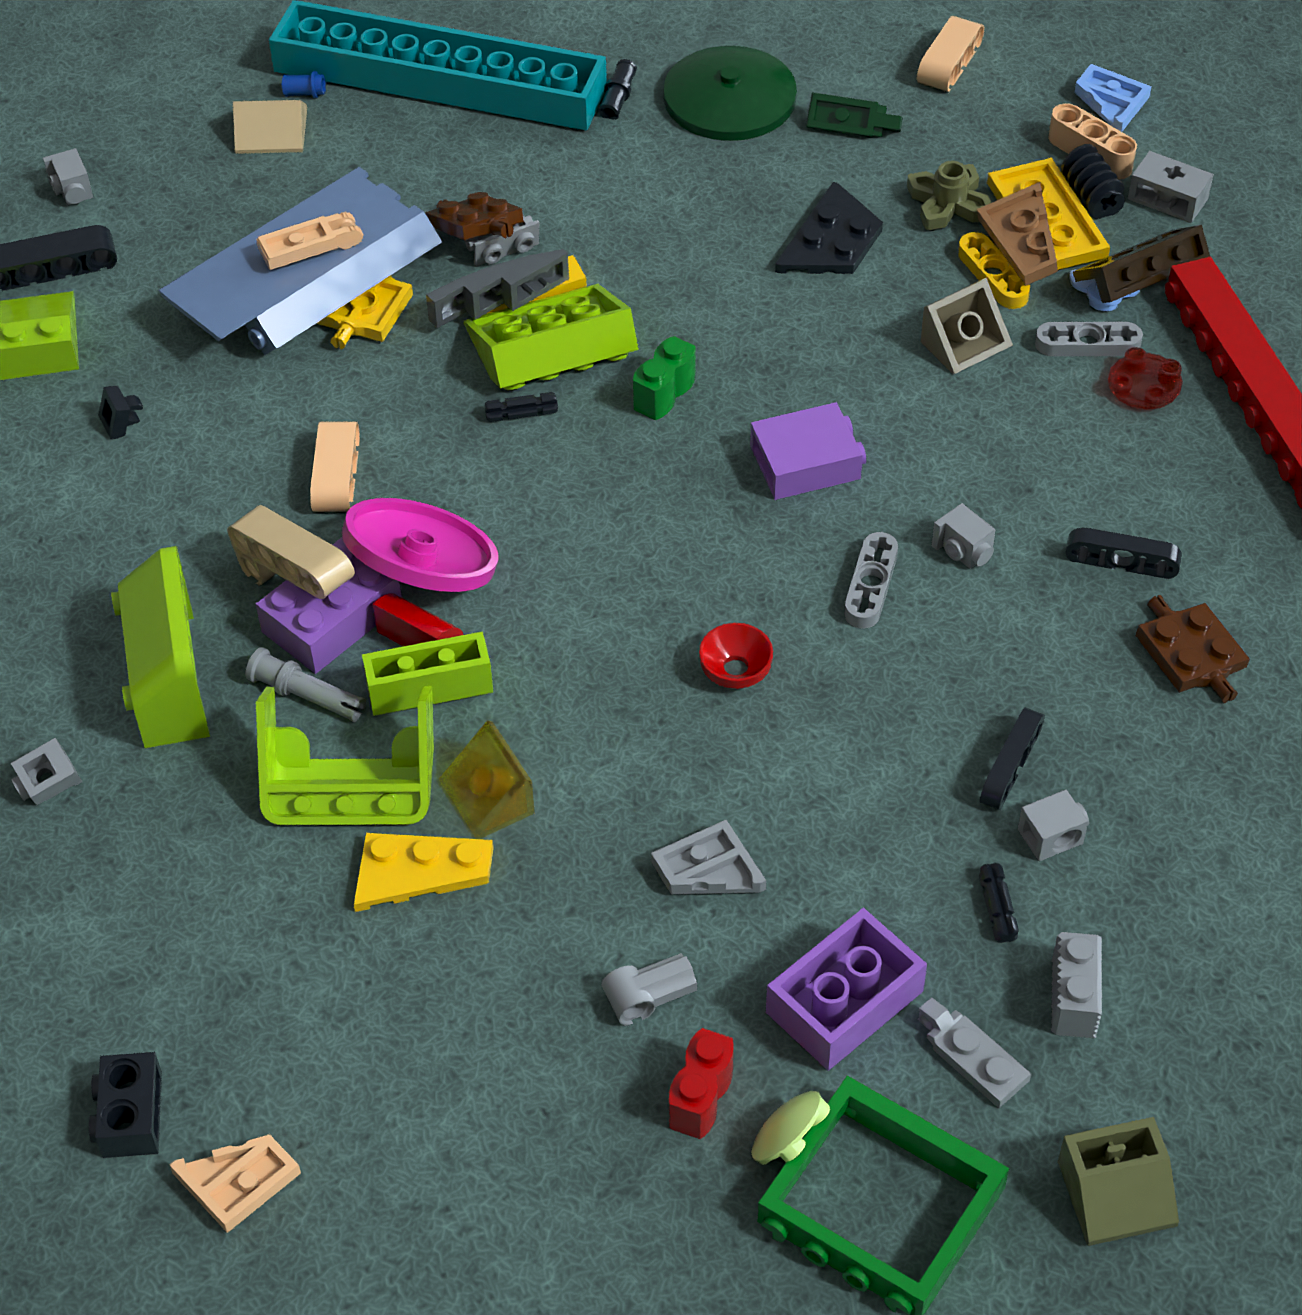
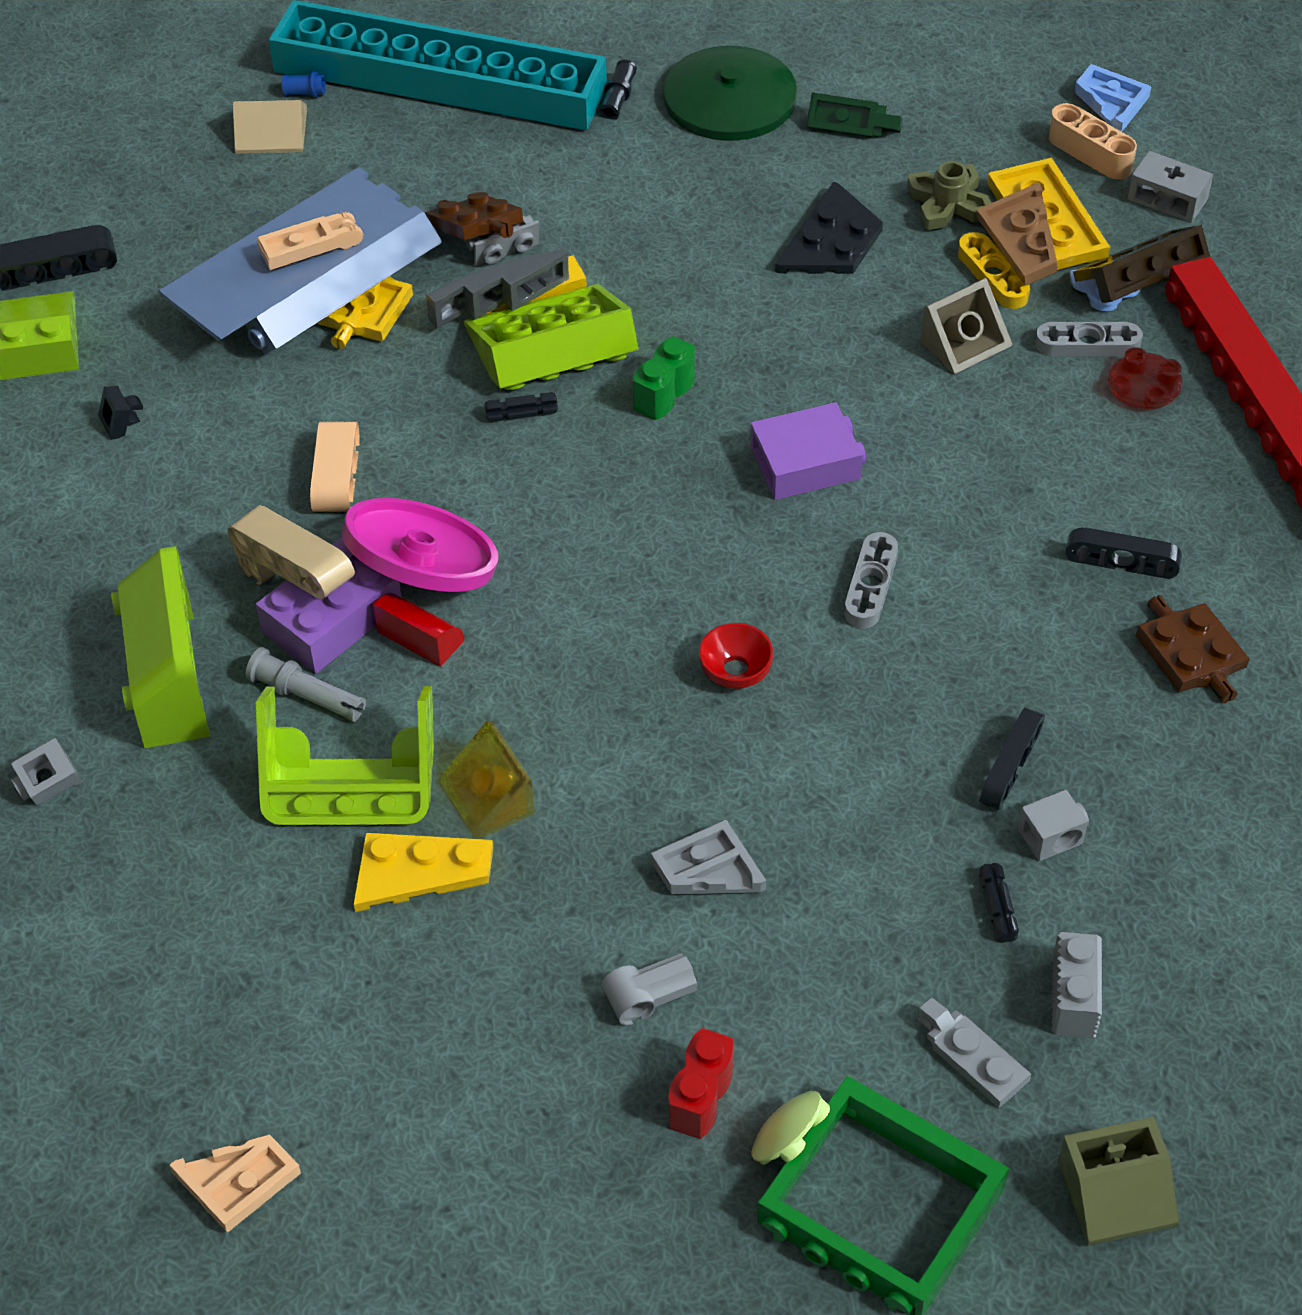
light grey brick [43,148,93,205] -> none
black brick [89,1052,162,1158] -> none
lime brick [362,631,493,716] -> none
medium lavender brick [766,907,927,1071] -> none
light nougat beam [917,16,984,92] -> none
light grey brick [932,503,996,569] -> none
black piece [1061,144,1125,220] -> none

